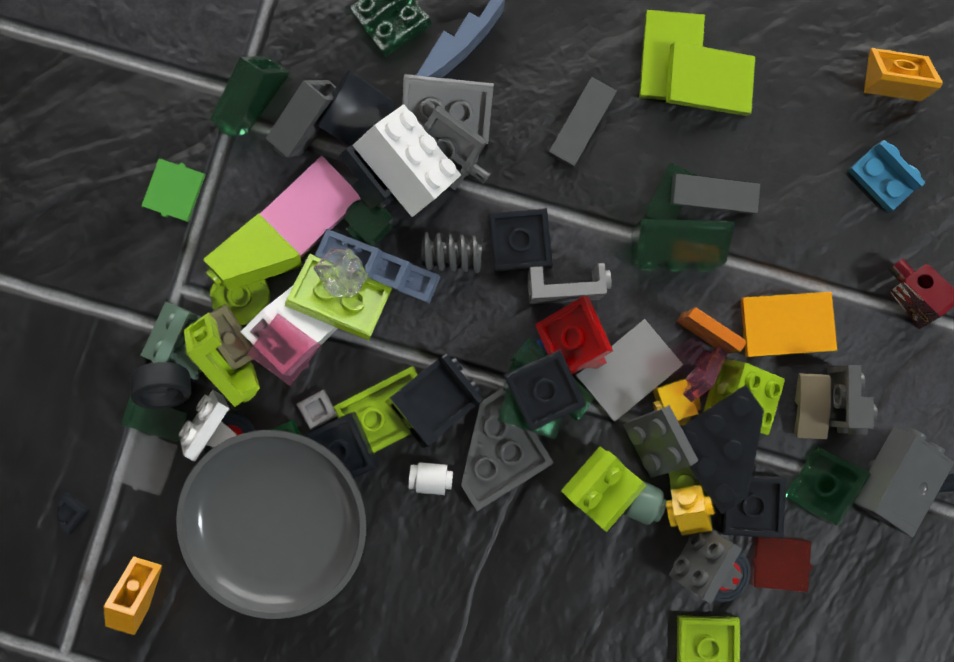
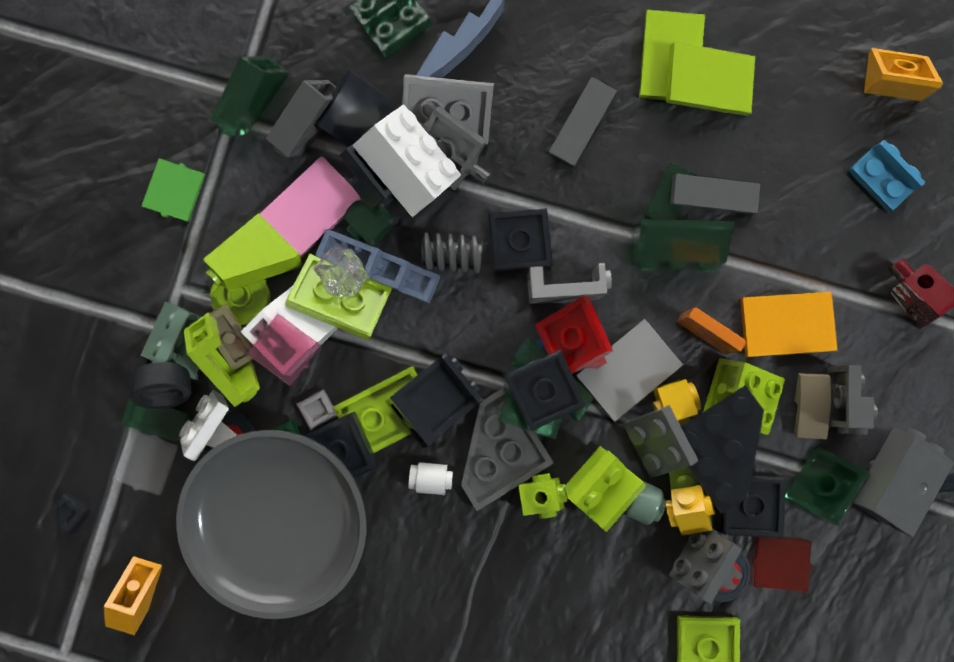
clear pink plate [683,346,727,402] -> none
none -> lime brick [518,473,567,519]

